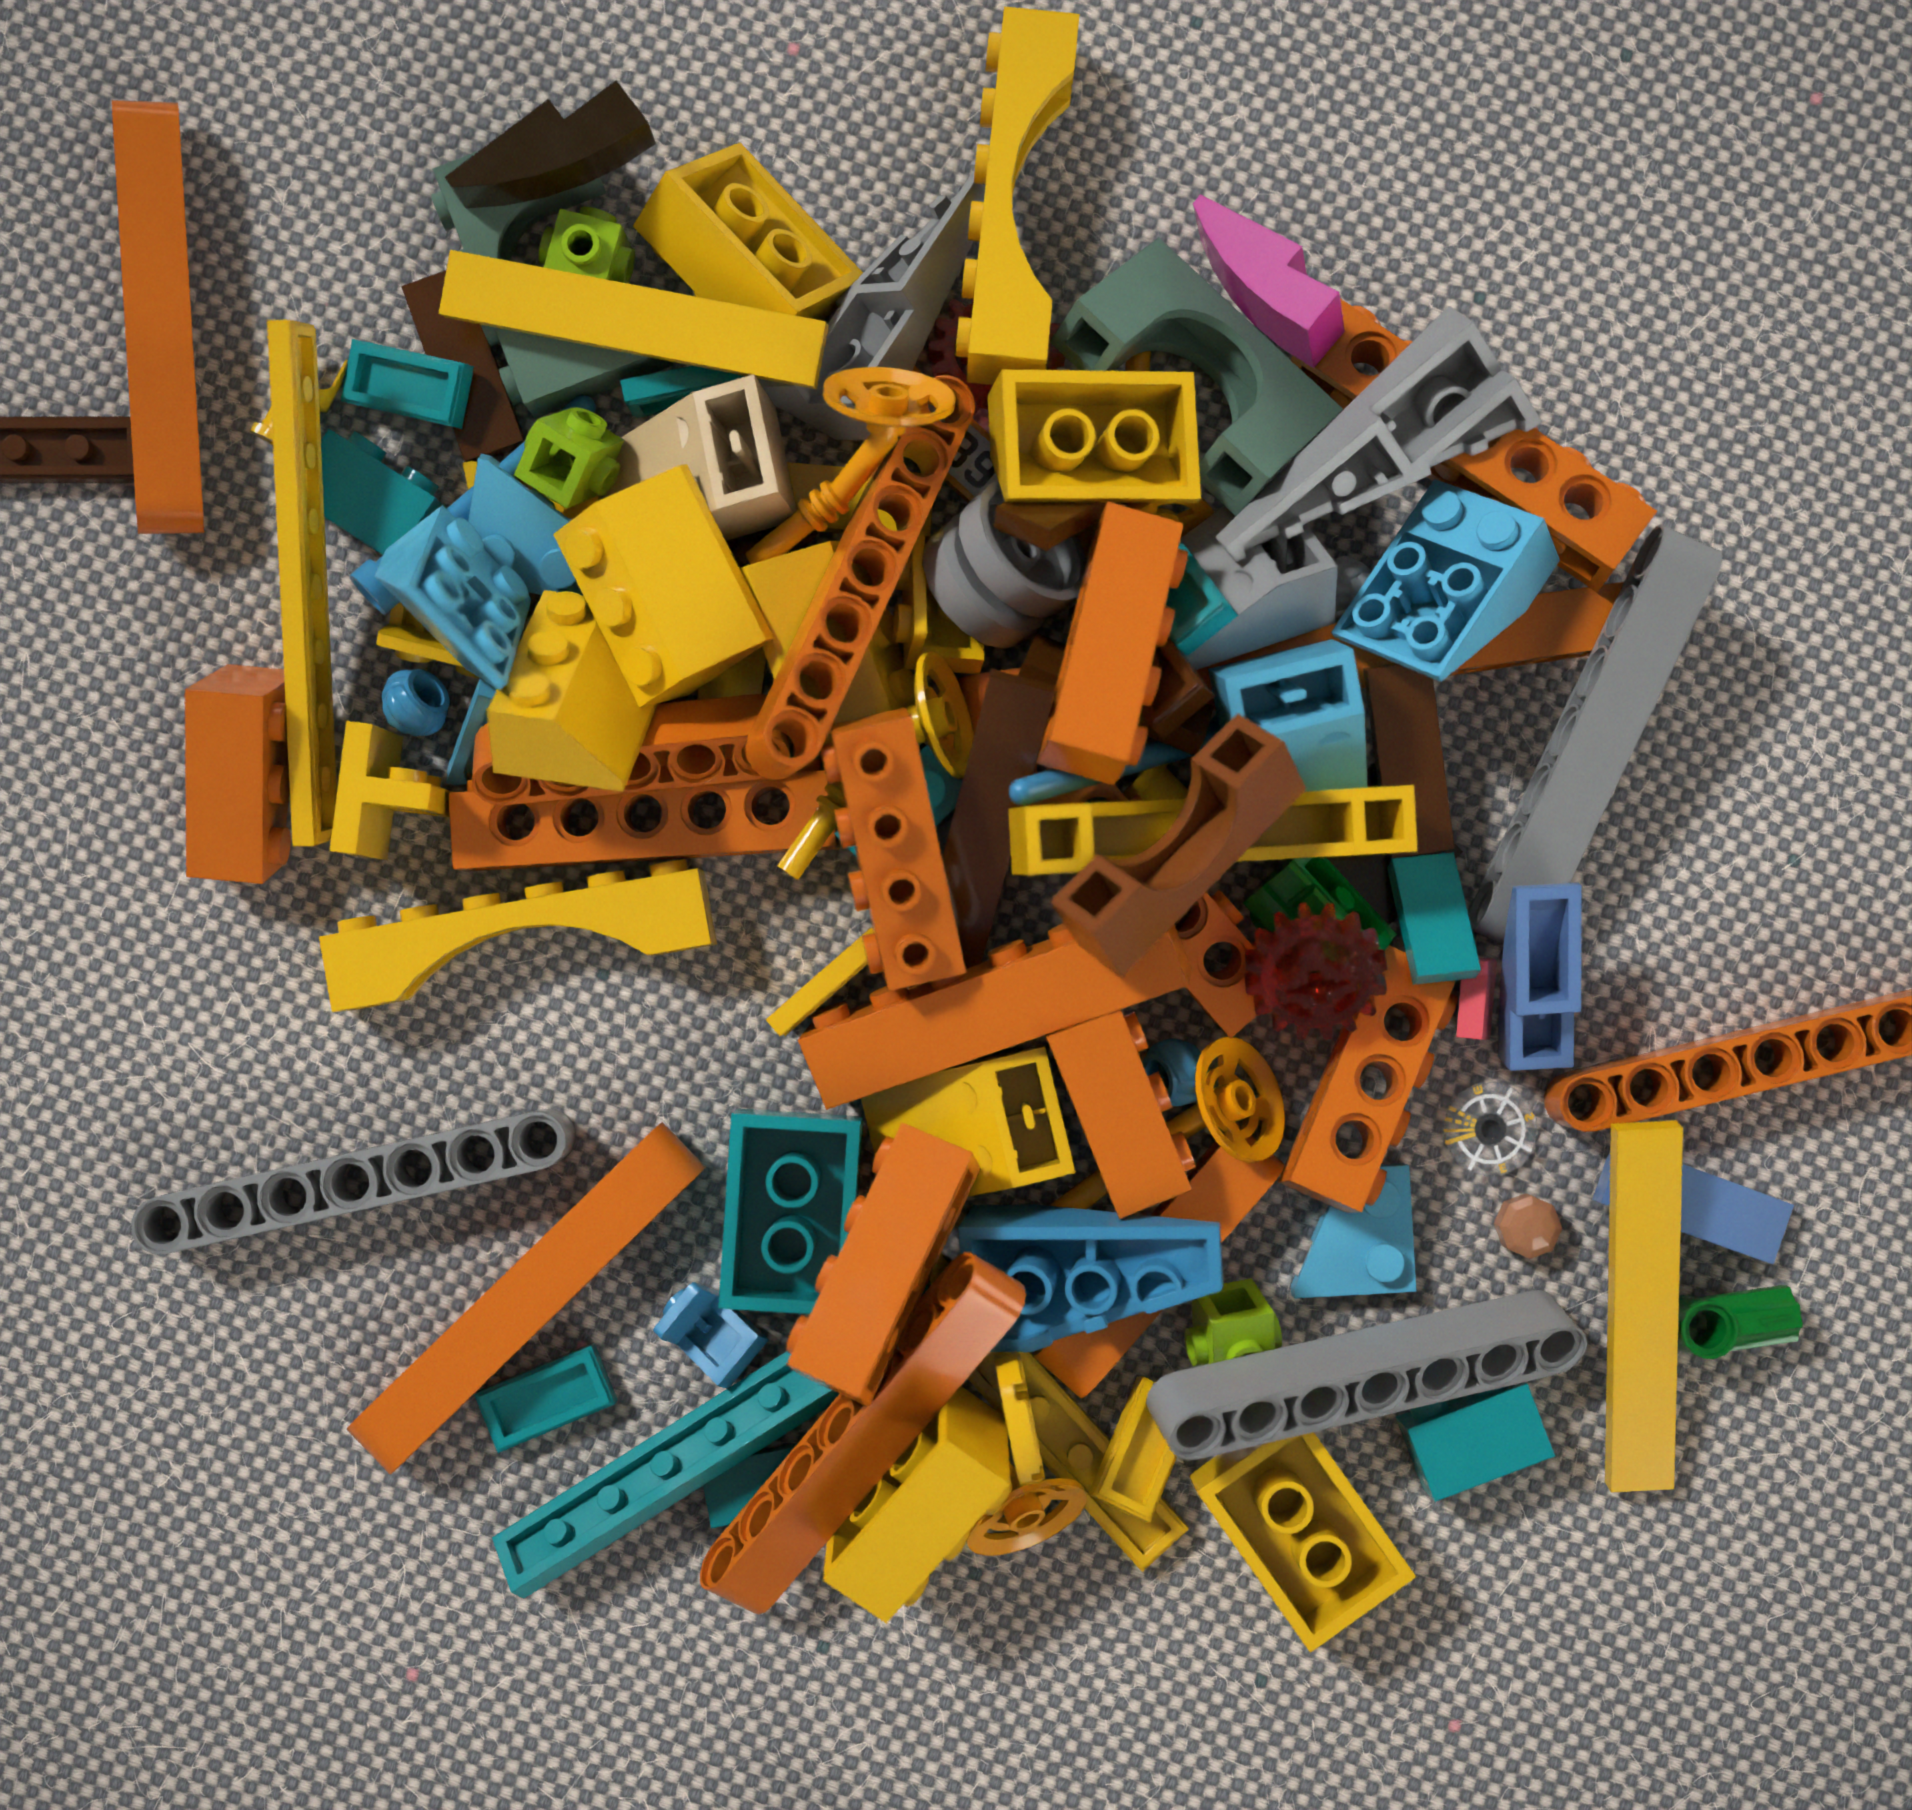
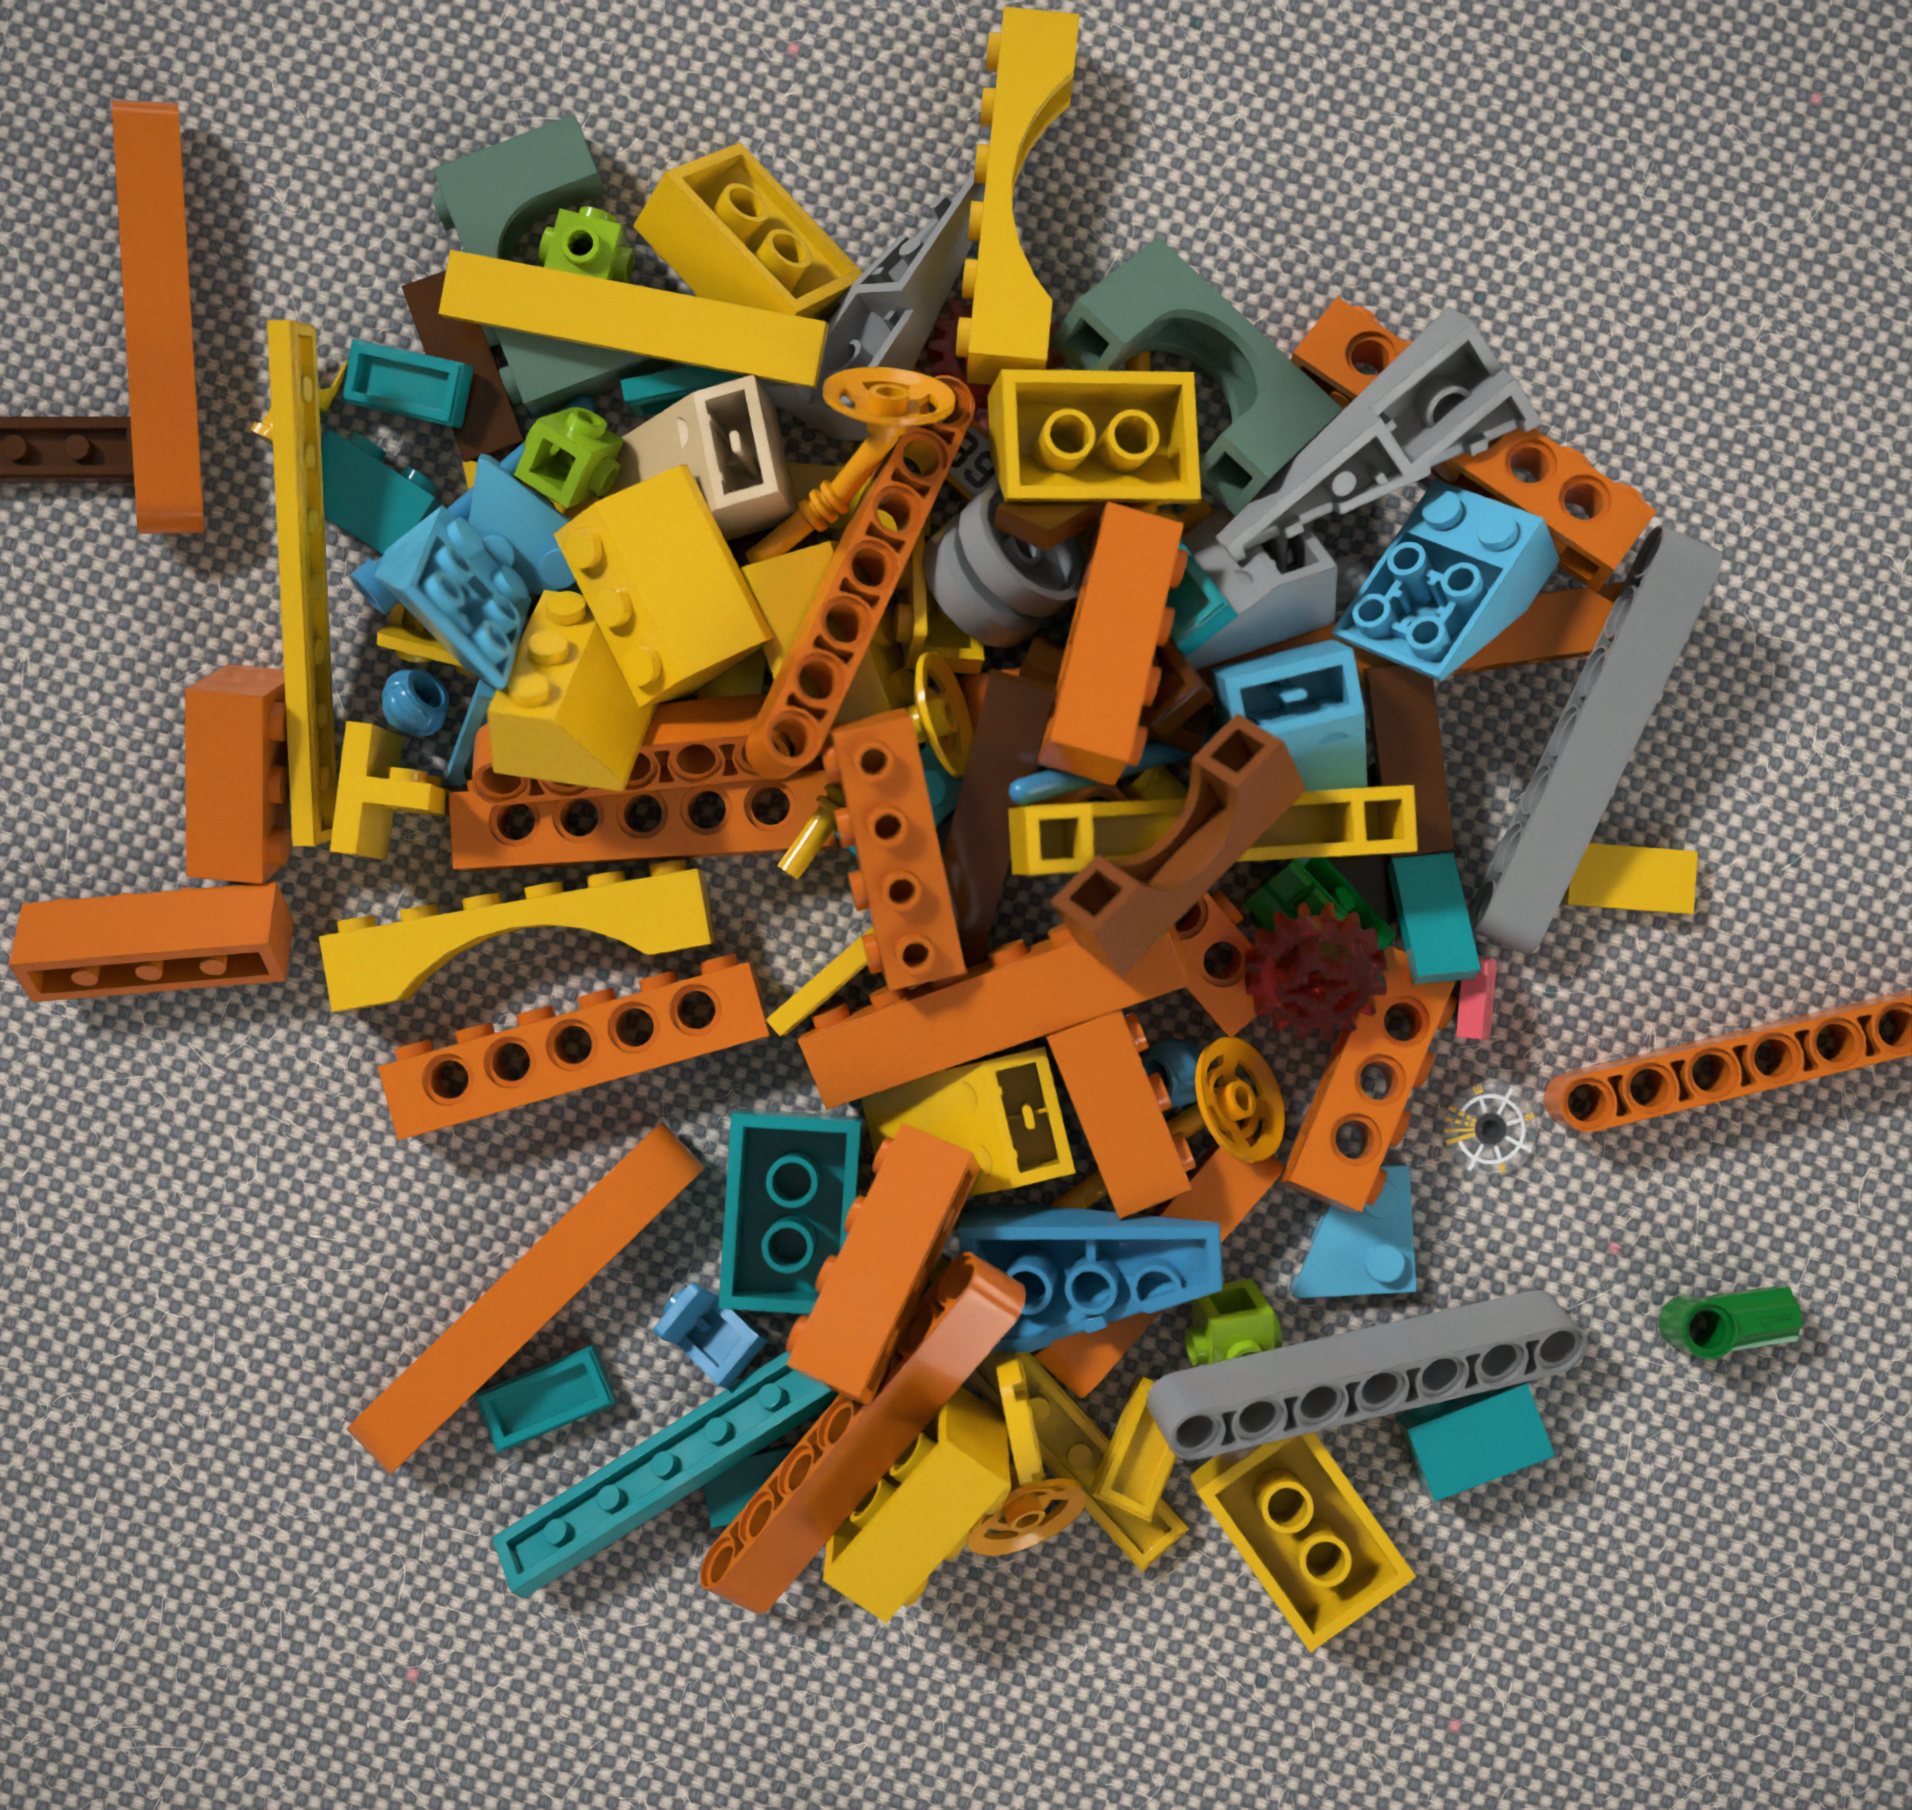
light grey beam [131,1109,576,1254] -> none
dark brown slope [444,80,656,209] -> none
dark pink slope [1193,194,1345,368] -> none
nougat tile [1493,1193,1562,1259] -> none
medium blue slope [1498,883,1582,1071] -> none
medium blue slope [1592,1150,1794,1264] -> none
yellow tile [1605,1120,1683,1493] -> none
none -> orange brick [9,882,294,1002]
none -> orange brick [377,953,774,1141]
none -> yellow tile [1562,843,1698,915]

